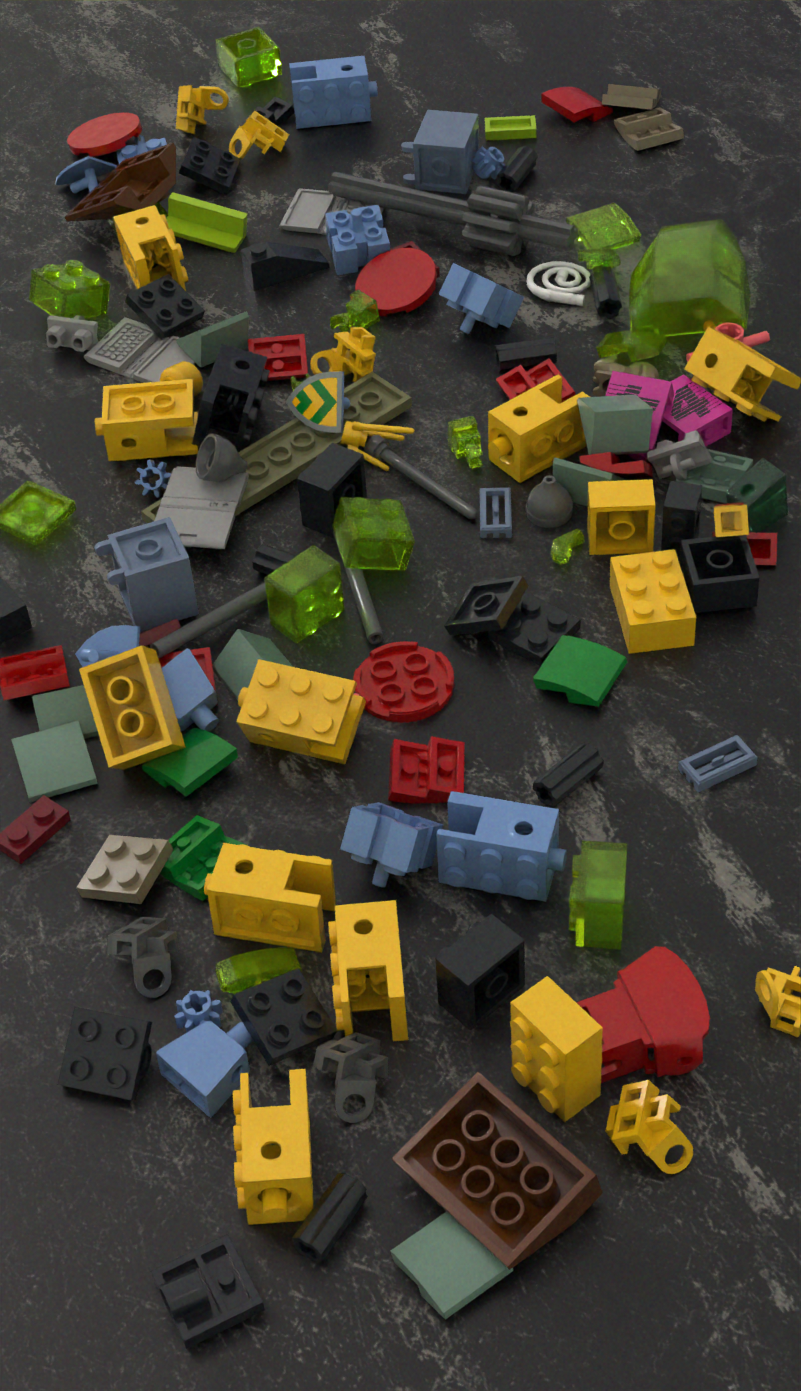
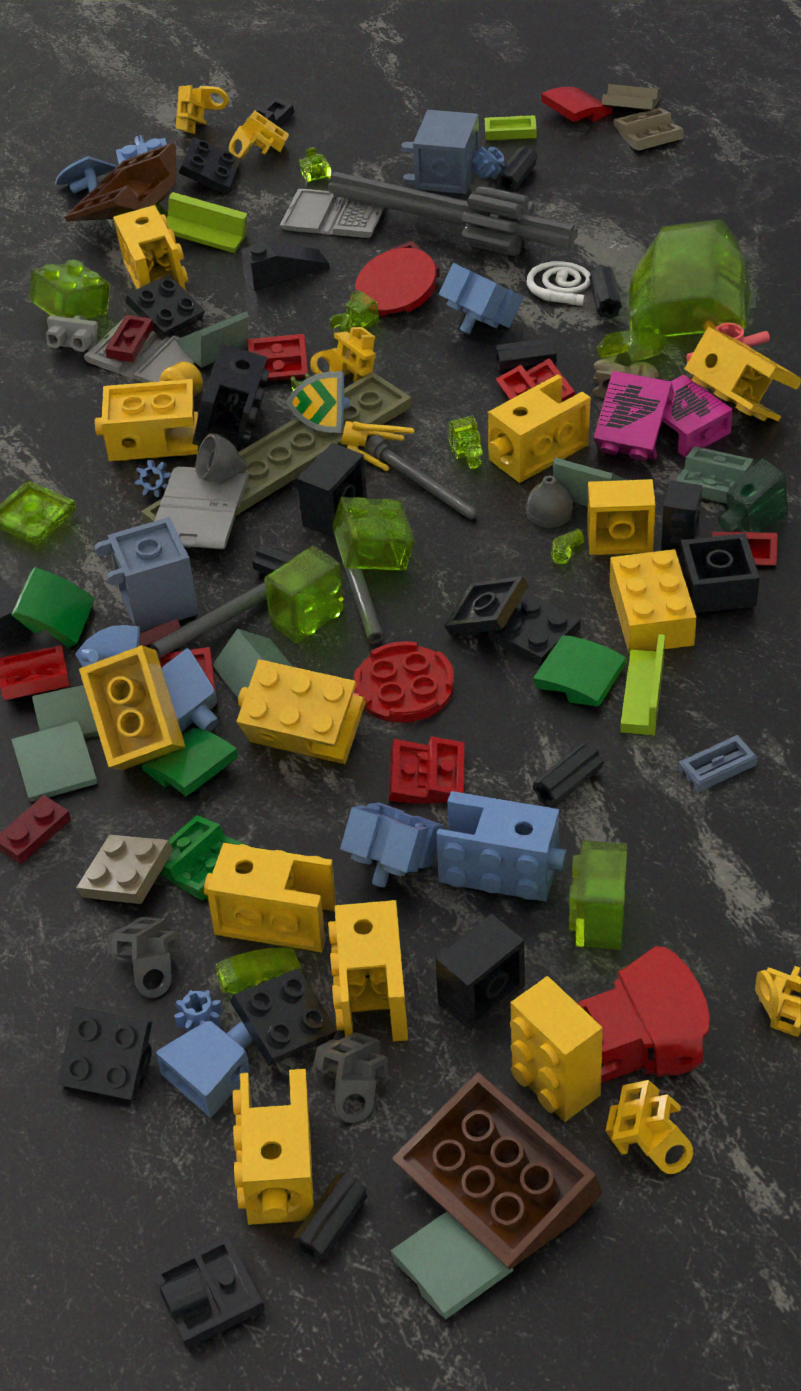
tile [67,112,142,157] -> none
clear neon green brick [215,26,282,88] -> none
medium blue torso [289,56,378,129] -> none
medium blue brick [325,205,390,275] -> none
sand blue tile [480,487,512,538] -> none
clear neon green slope [566,203,641,257] -> none
sand green slope [577,395,653,455] -> none
clear neon green slope [578,248,621,269] -> none
red slope [579,452,653,478] -> none
light grey hips [647,430,711,480] -> none
yellow leg [714,502,749,537] -> none
none -> green slope [12,567,95,648]
none -> dark red plate [105,315,154,362]
none -> clear neon green tile [298,147,331,182]
none -> lime panel [620,634,665,736]

